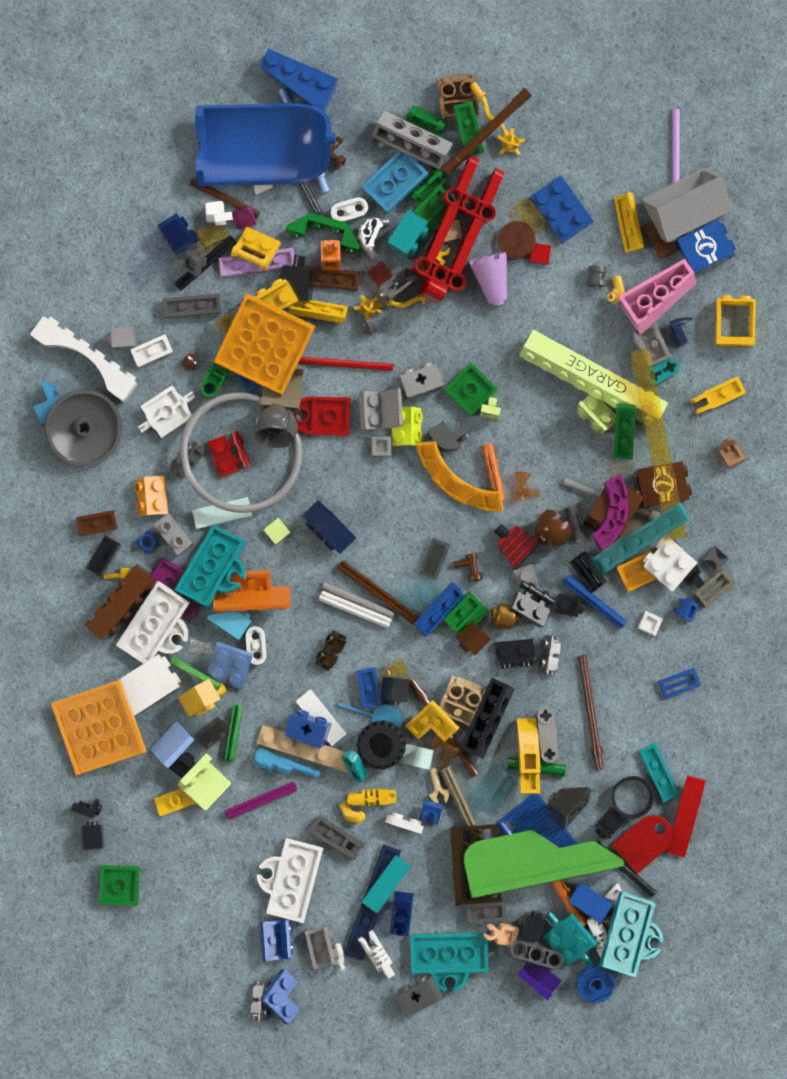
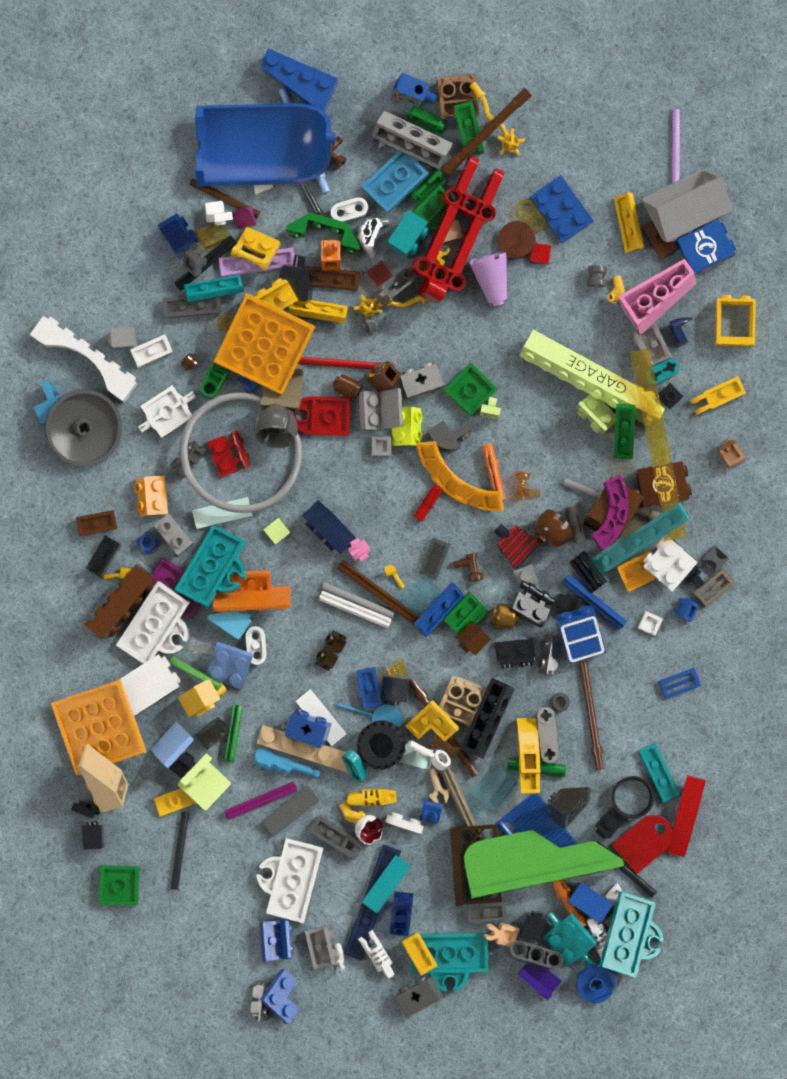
none -> tan slope [78,744,128,813]
none -> black bar [171,812,189,890]
none -> teal tile [184,275,244,302]
none -> dark grey tile [262,786,319,836]
none -> reddish brown brick [333,374,363,399]
none -> bright pink gear [348,538,371,562]
none -> dark red hair [355,815,383,845]
none -> reddish brown brick [366,361,401,392]
none -> yellow hand [384,565,405,589]
none -> blue torso [391,72,437,106]
none -> yellow plate [401,932,438,975]
none -> white piece [407,740,451,770]
none -> red axle [412,485,442,522]
none -> dark grey plate [550,693,570,712]
none -> blue brick [555,605,606,664]
none -> black bracket [657,383,684,409]

